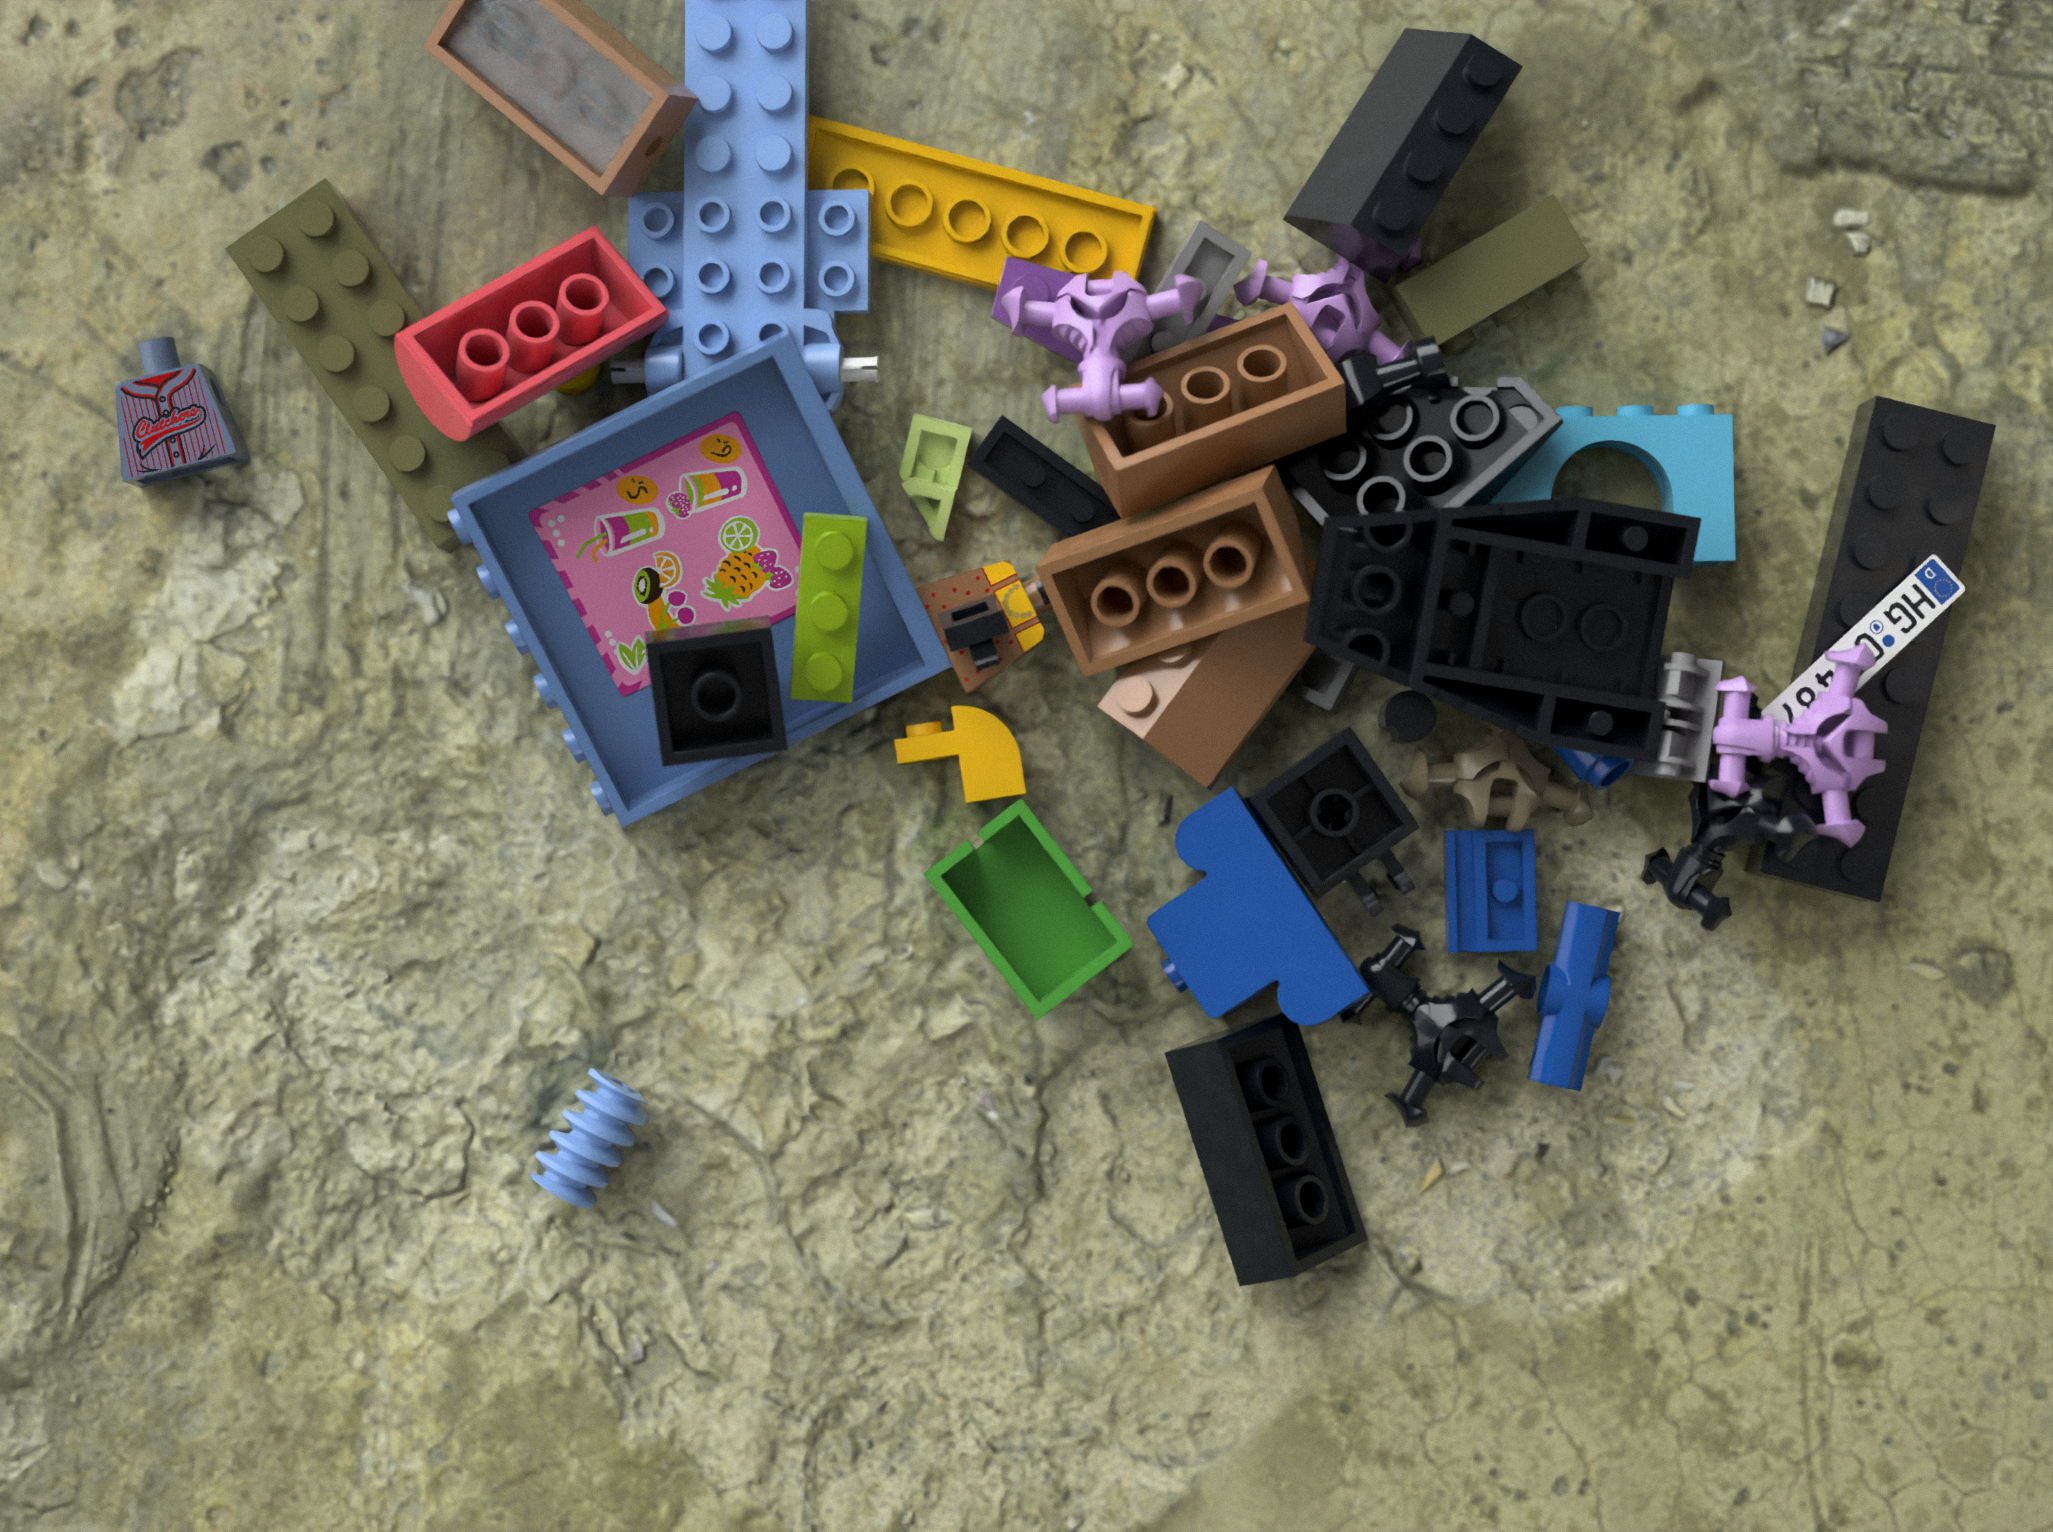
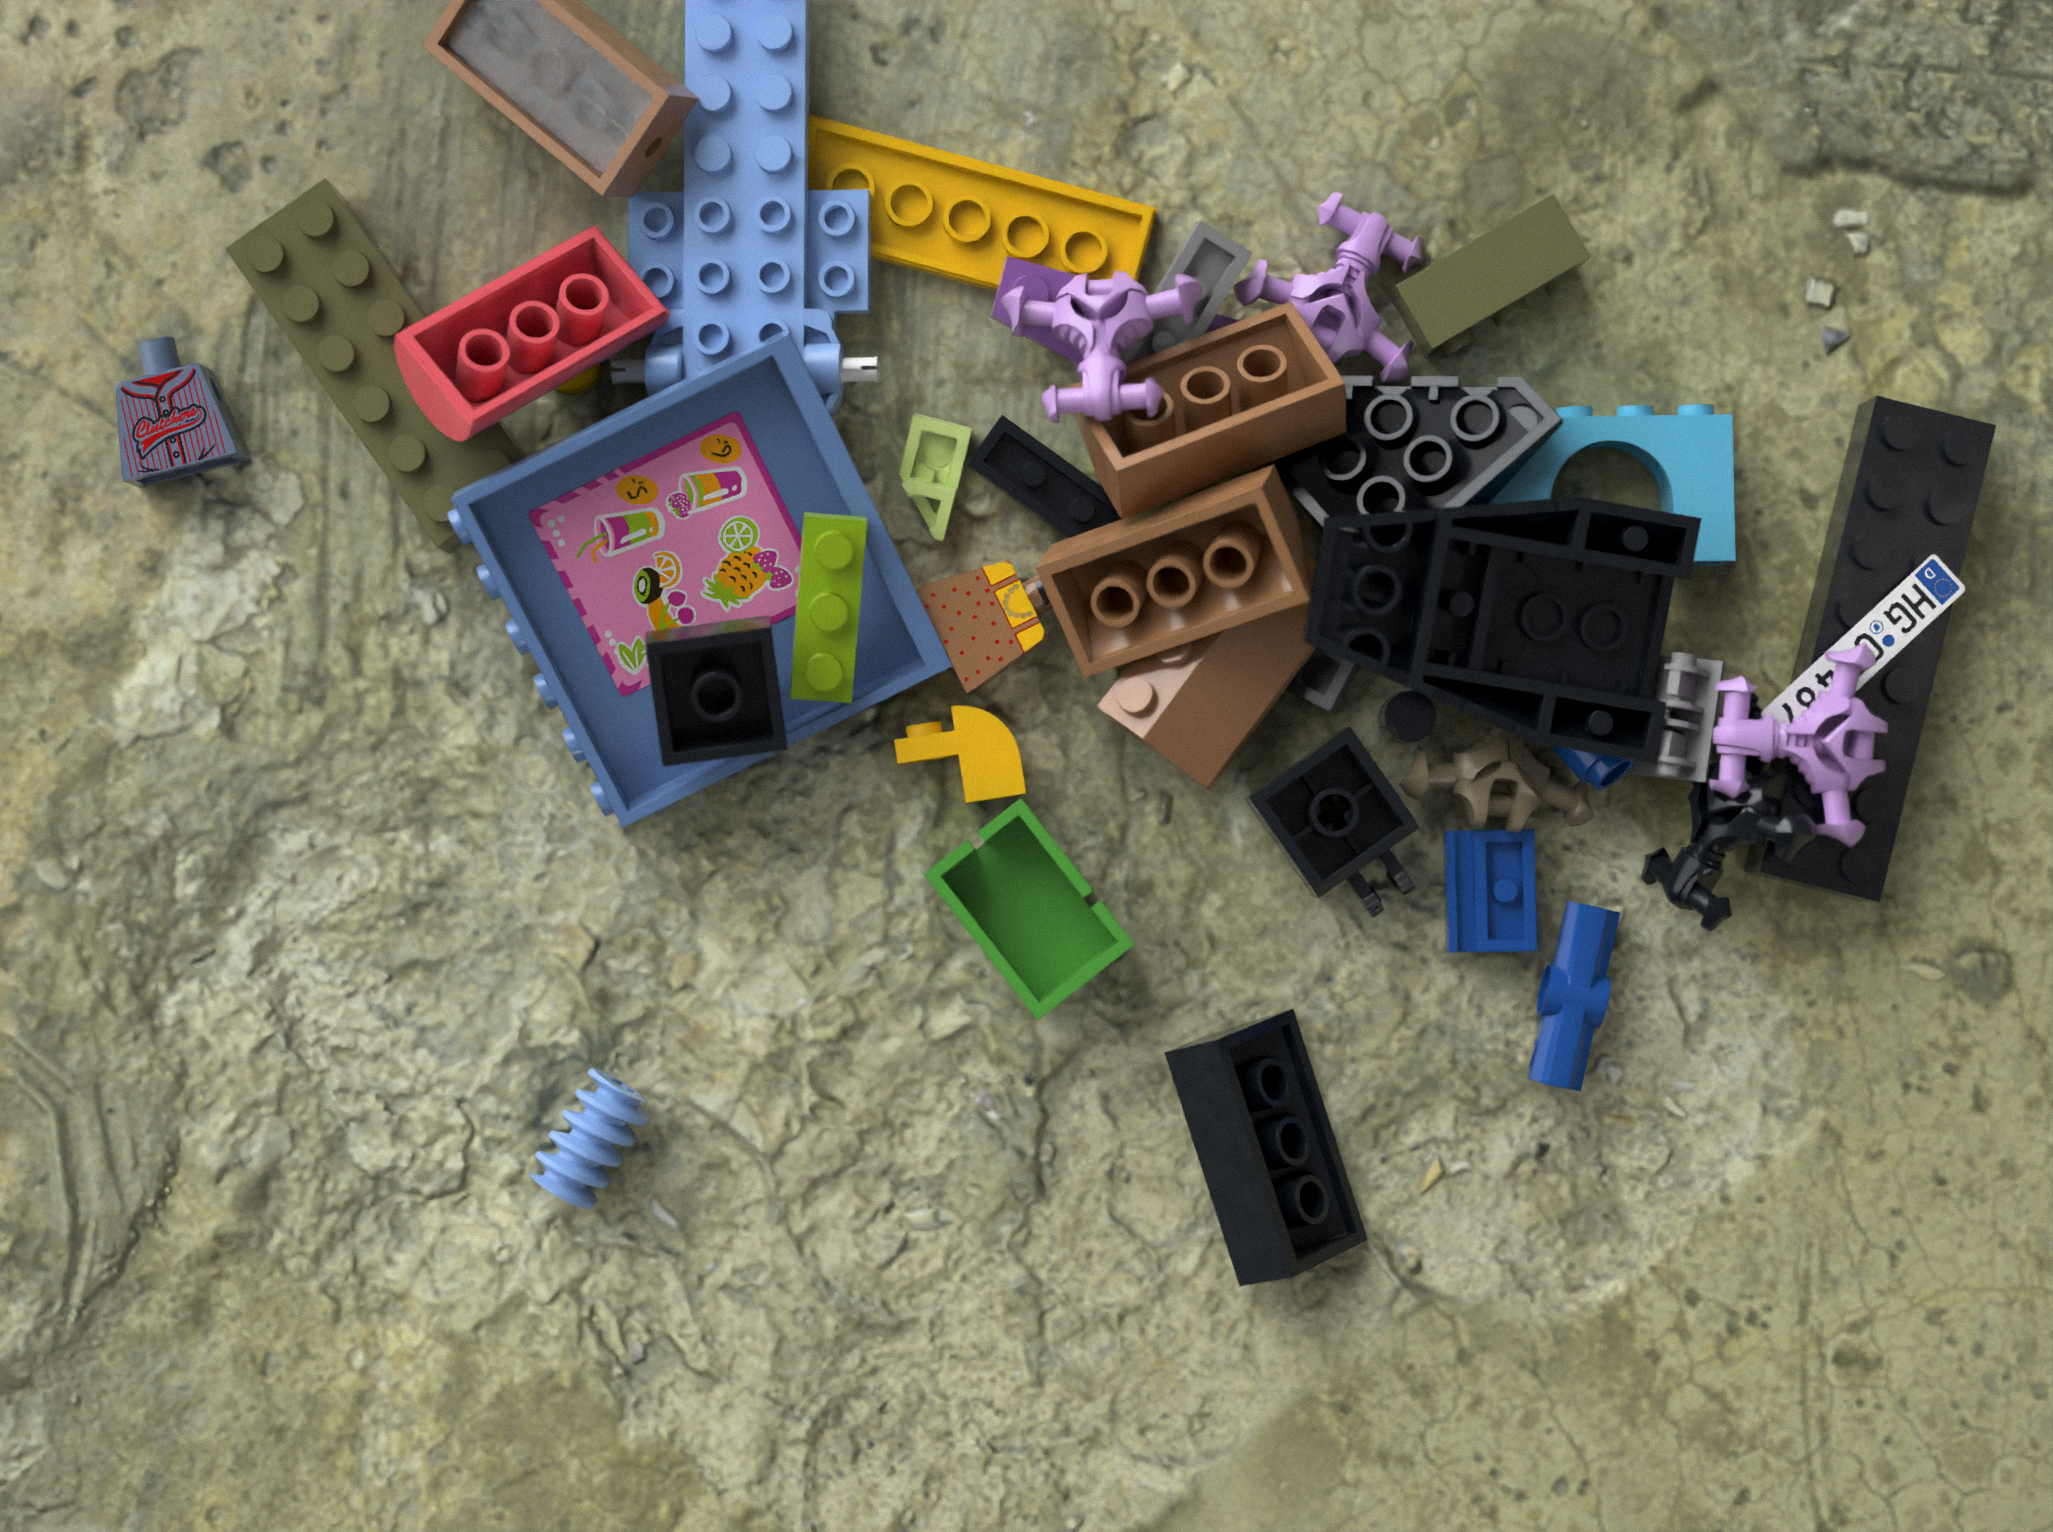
black tile [938,594,1010,671] -> none
blue brick [1147,786,1373,1026] -> none
black slope [1283,28,1523,284] -> none
black leg [1335,335,1450,422] -> none
black piece [1339,923,1537,1128] -> none

